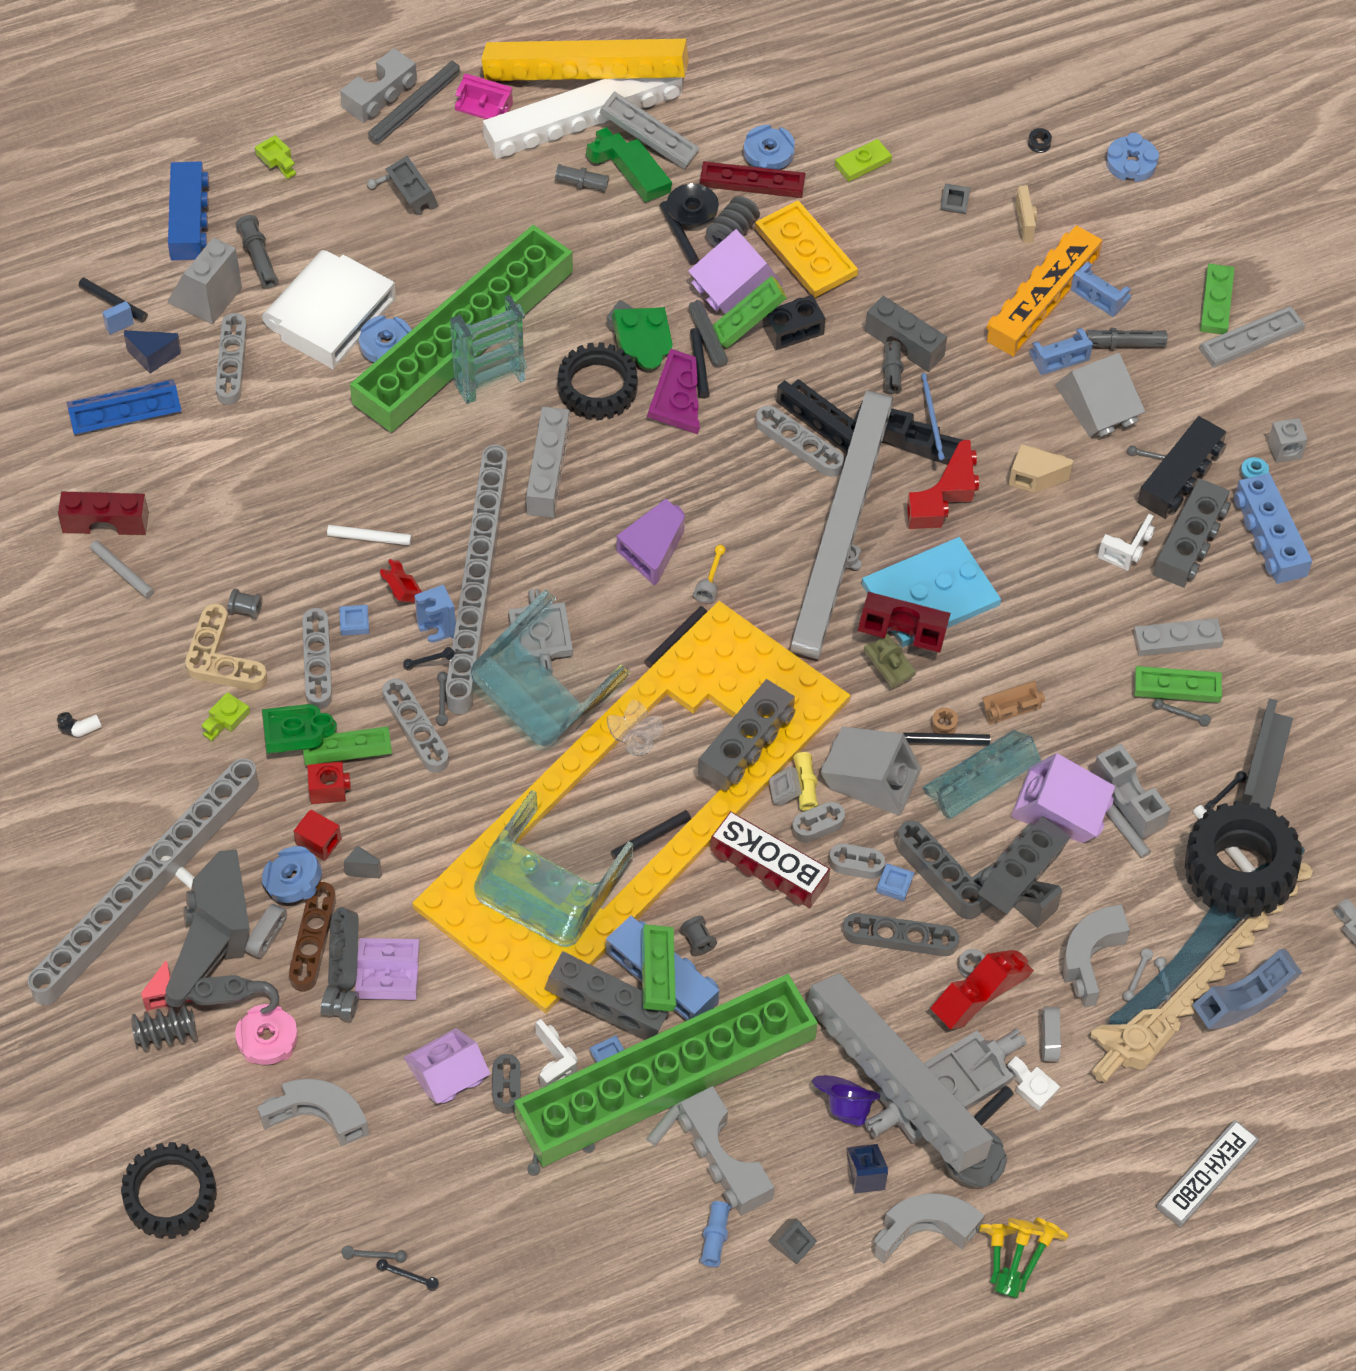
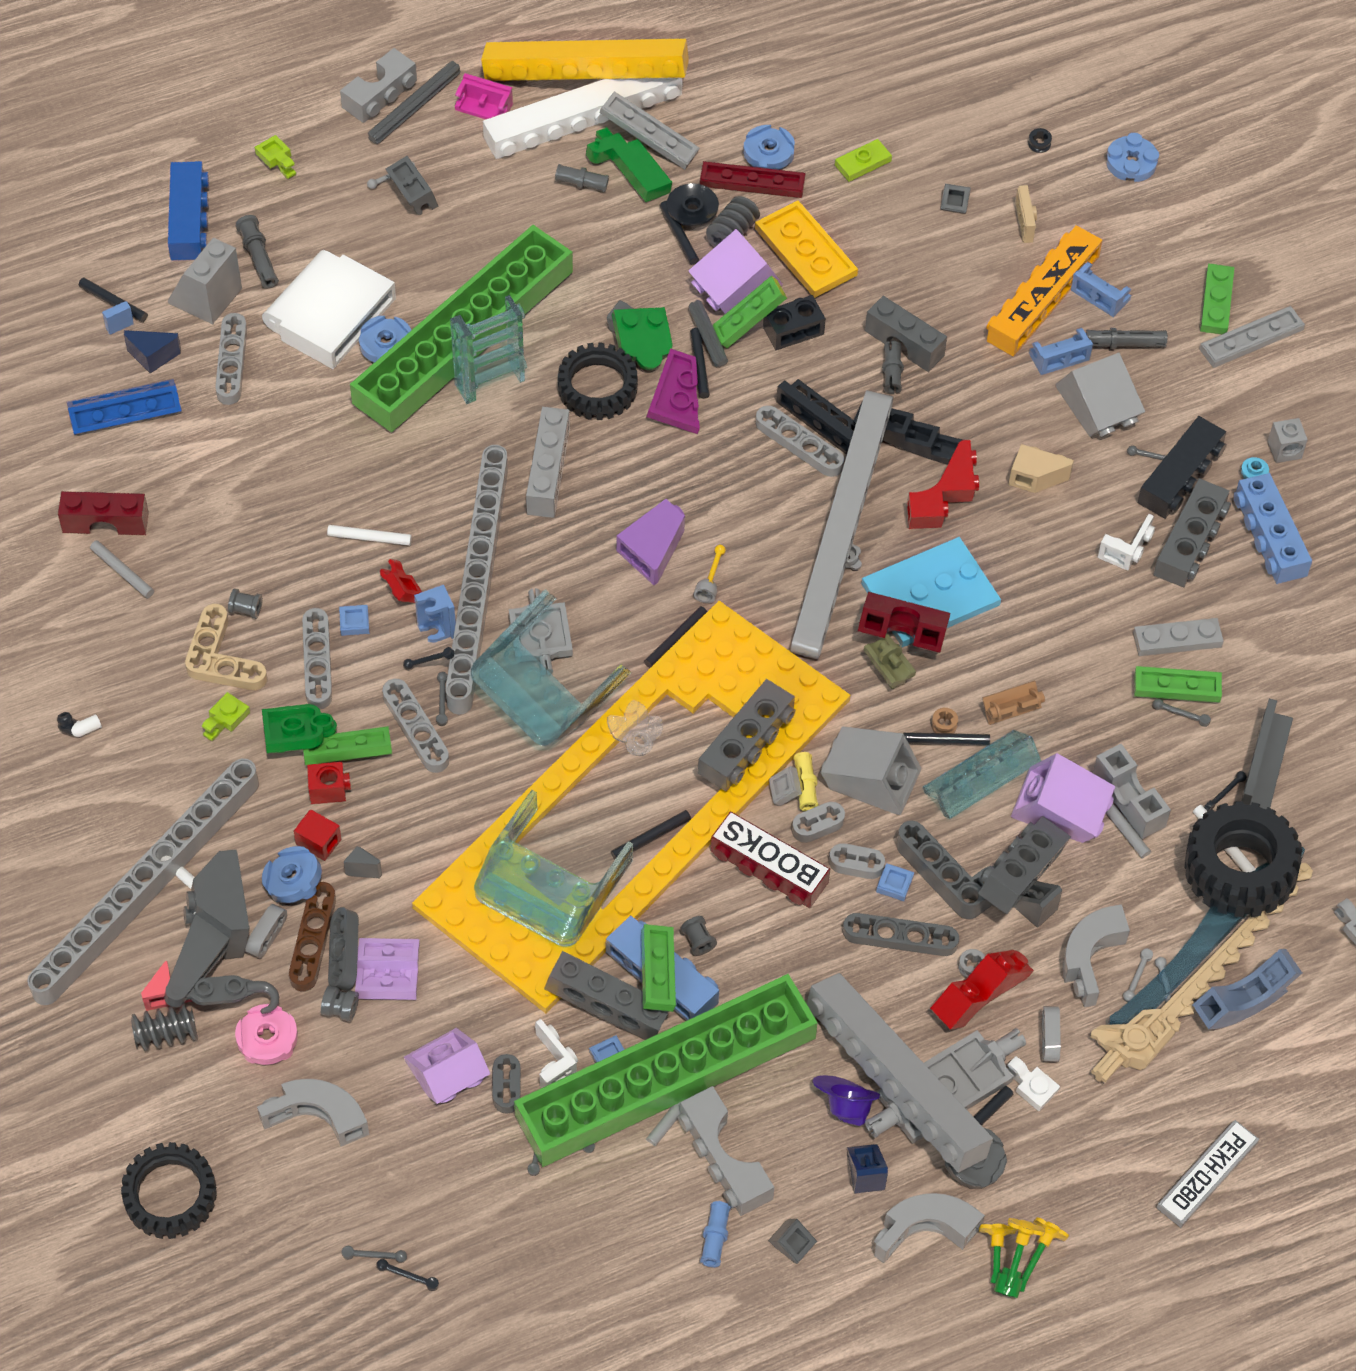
medium blue piece [921,373,944,460] -> none

